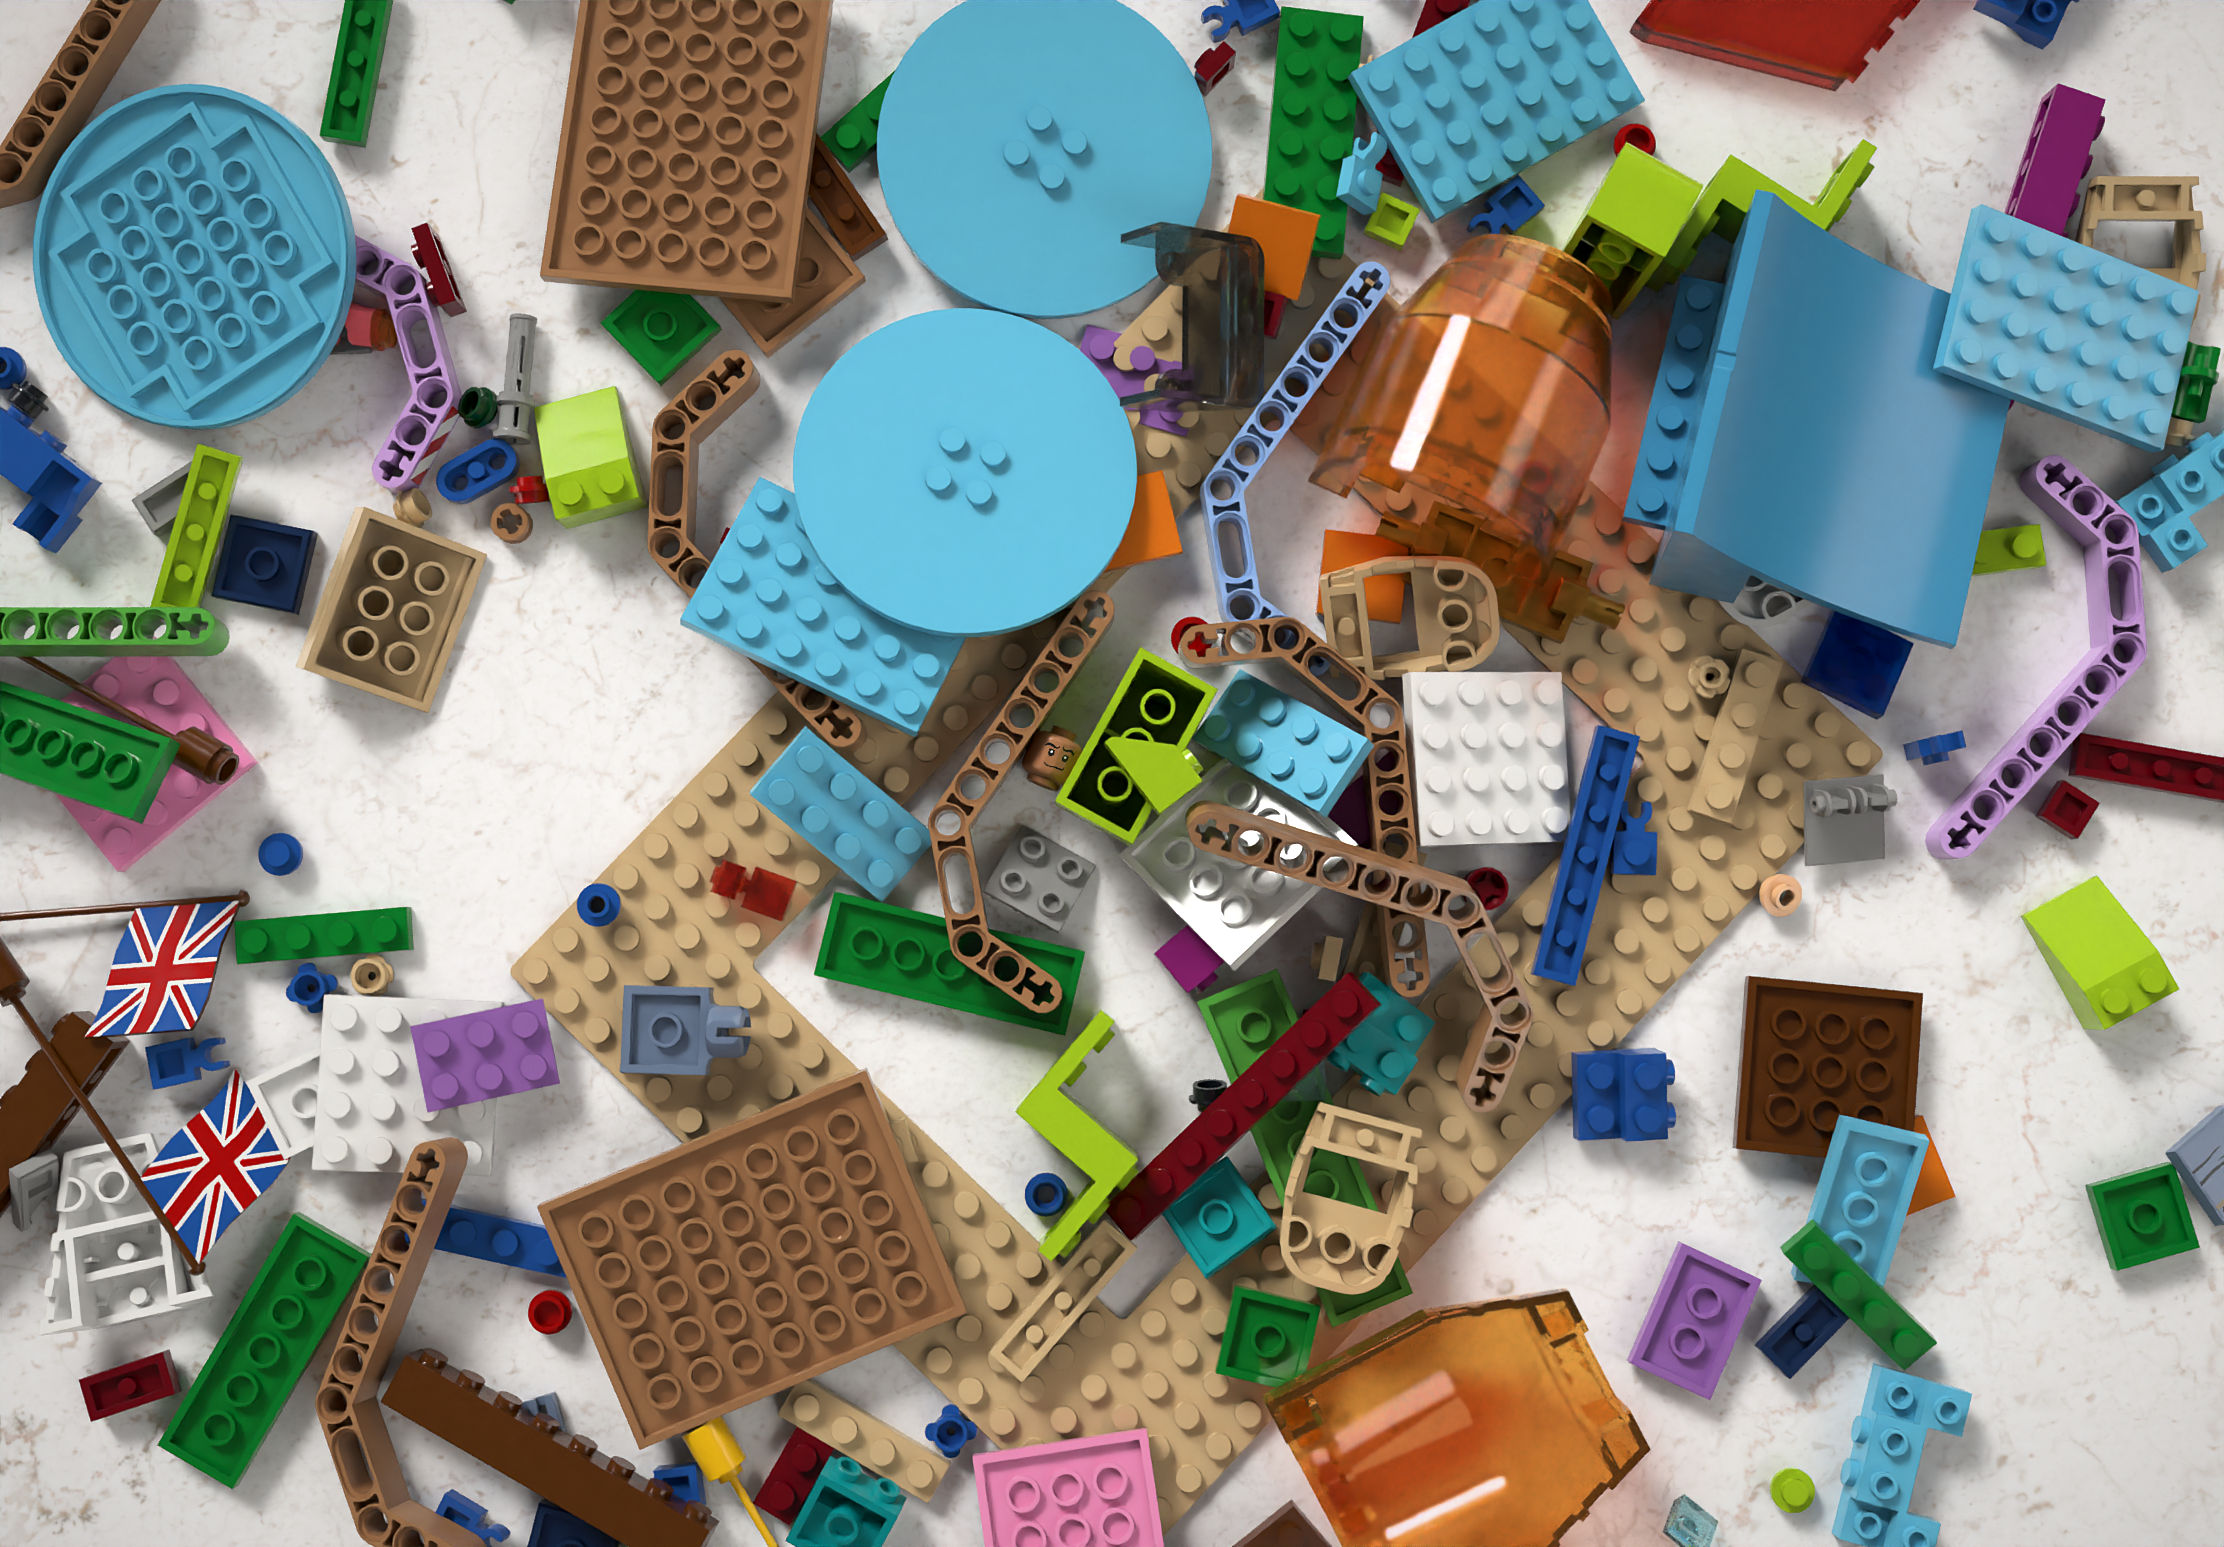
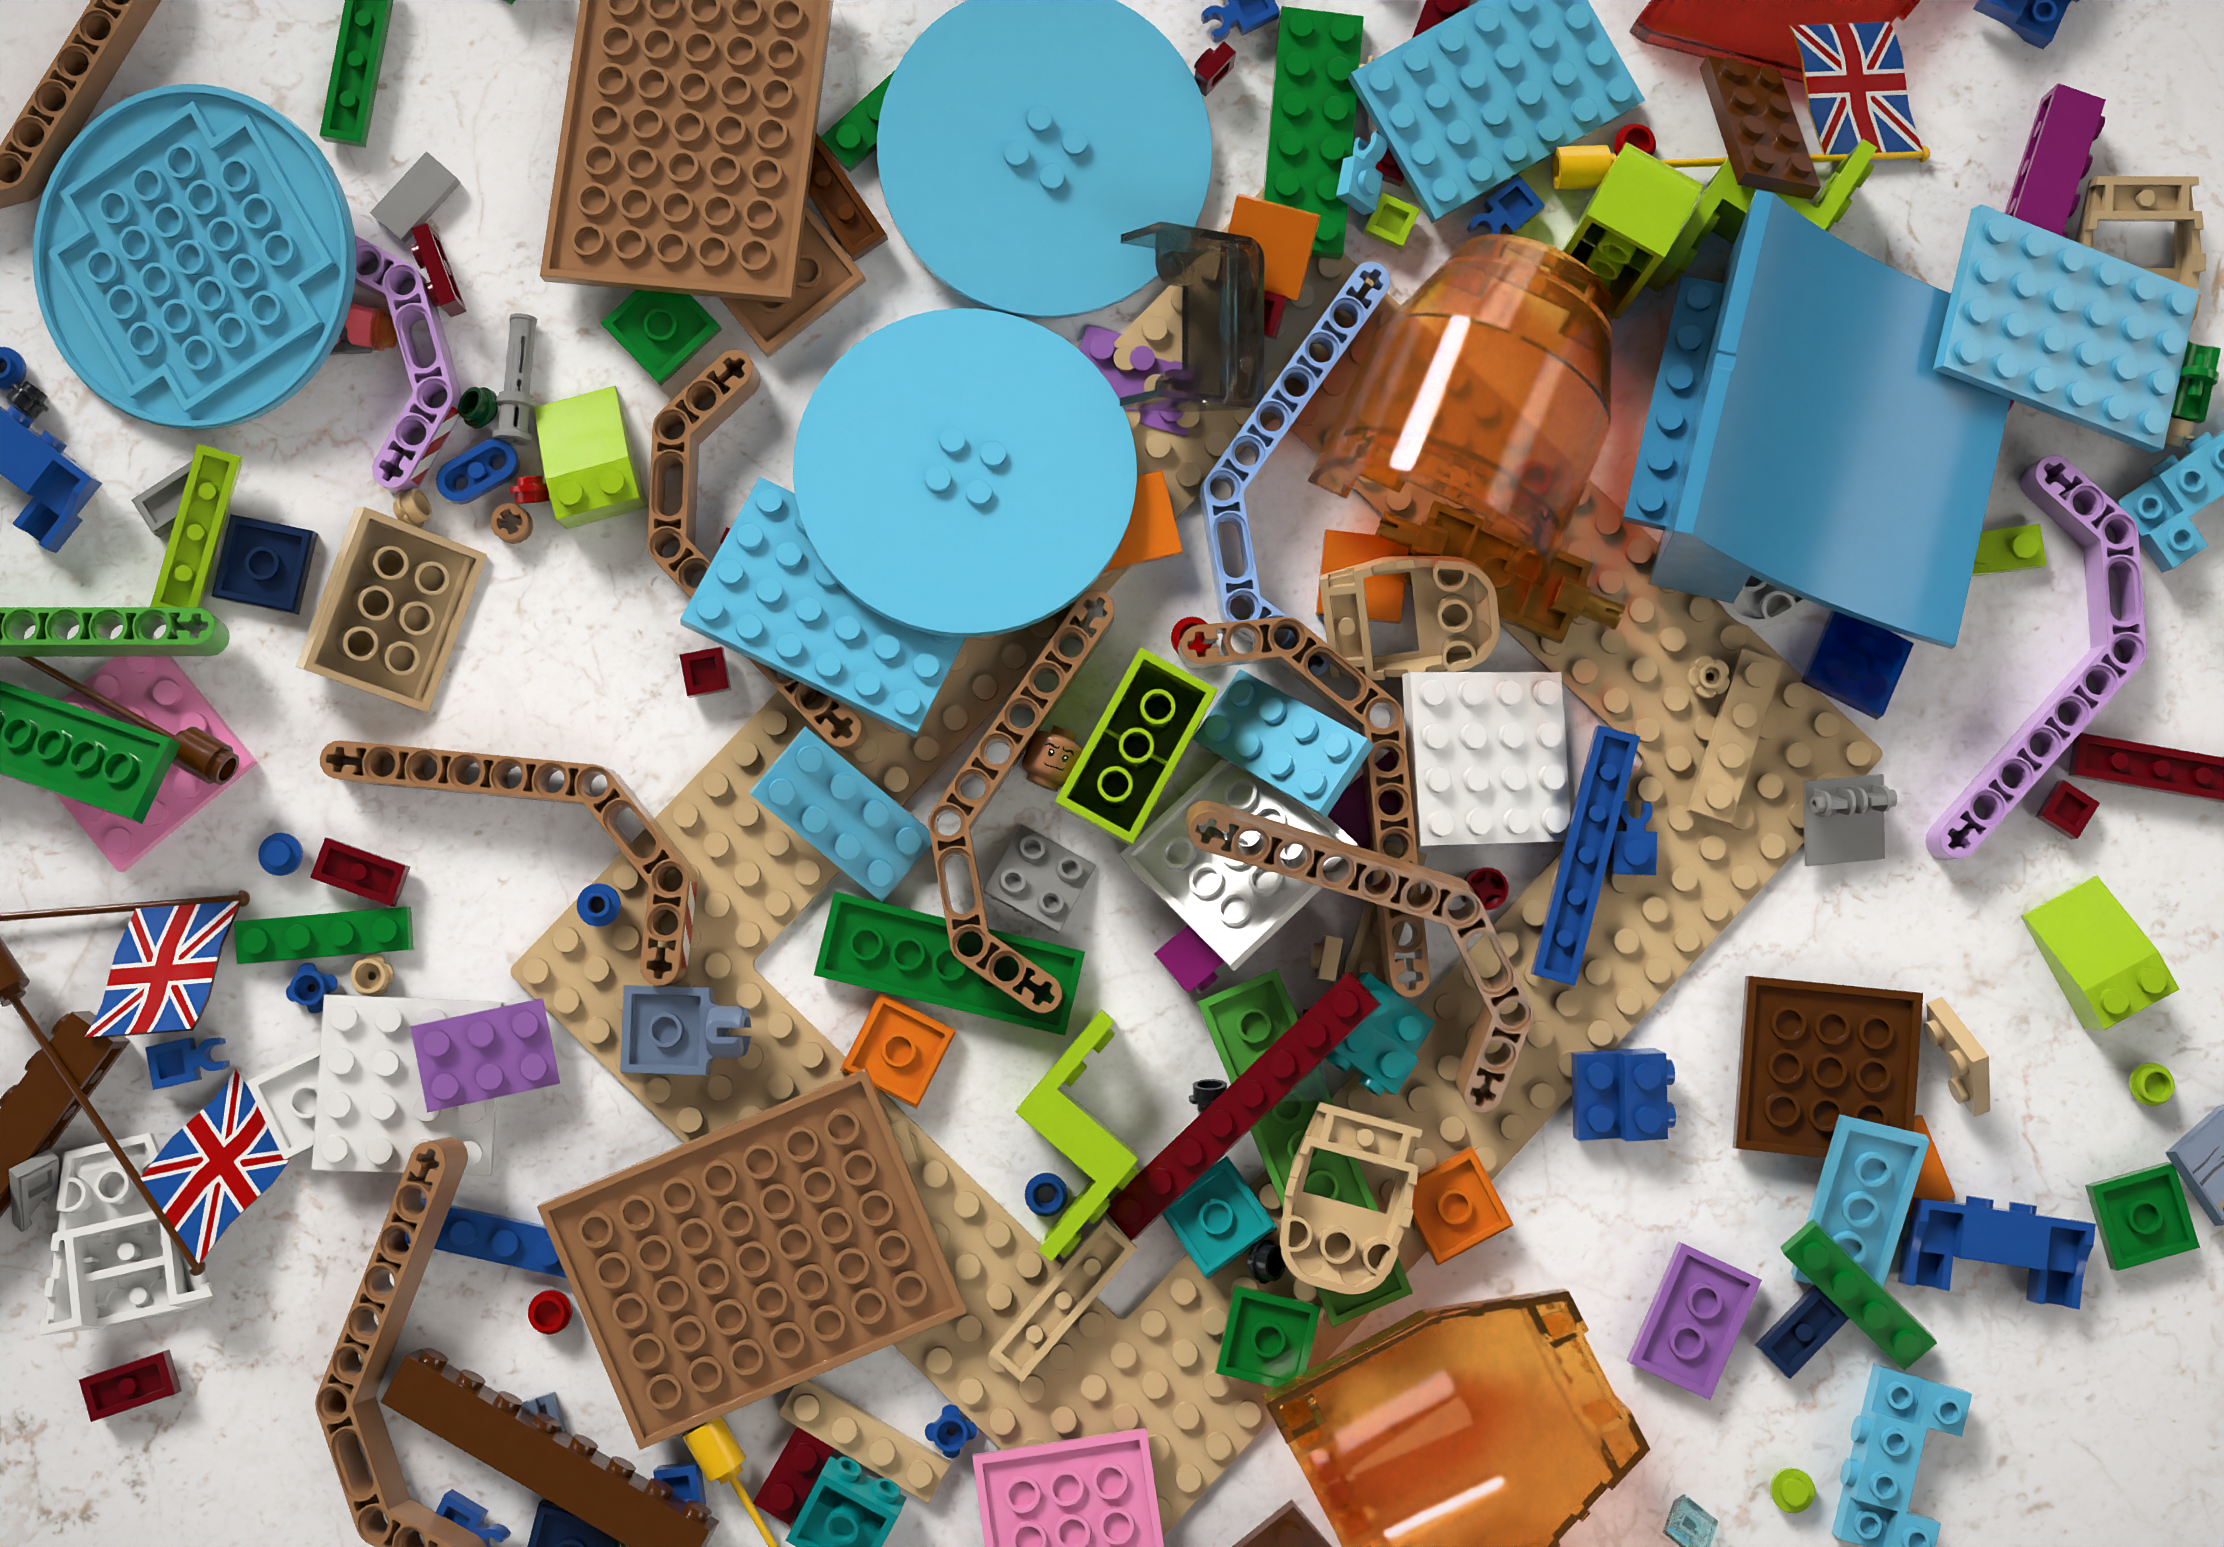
green plate [157,1212,372,1489] -> none
clear red plate [709,859,798,922] -> none
lime slope [1104,736,1203,816] -> none
light nougat plate [1759,874,1802,917] -> none
blue plate [1903,730,1966,766] -> none
none -> dark red plate [310,837,411,907]
none -> medium nougat beam [320,740,698,986]
none -> light grey tile [370,151,461,244]
none -> dark red plate [679,647,732,698]
none -> orange tile [840,992,956,1109]
none -> black plate [1247,1240,1286,1284]
none -> orange tile [1412,1146,1514,1266]
none -> flag [1551,22,1930,190]
none -> reddish brown plate [1699,55,1821,200]
none -> blue bracket [1898,1196,2096,1310]
none -> tan plate [1924,997,1990,1117]
none -> lime plate [2129,1063,2175,1106]

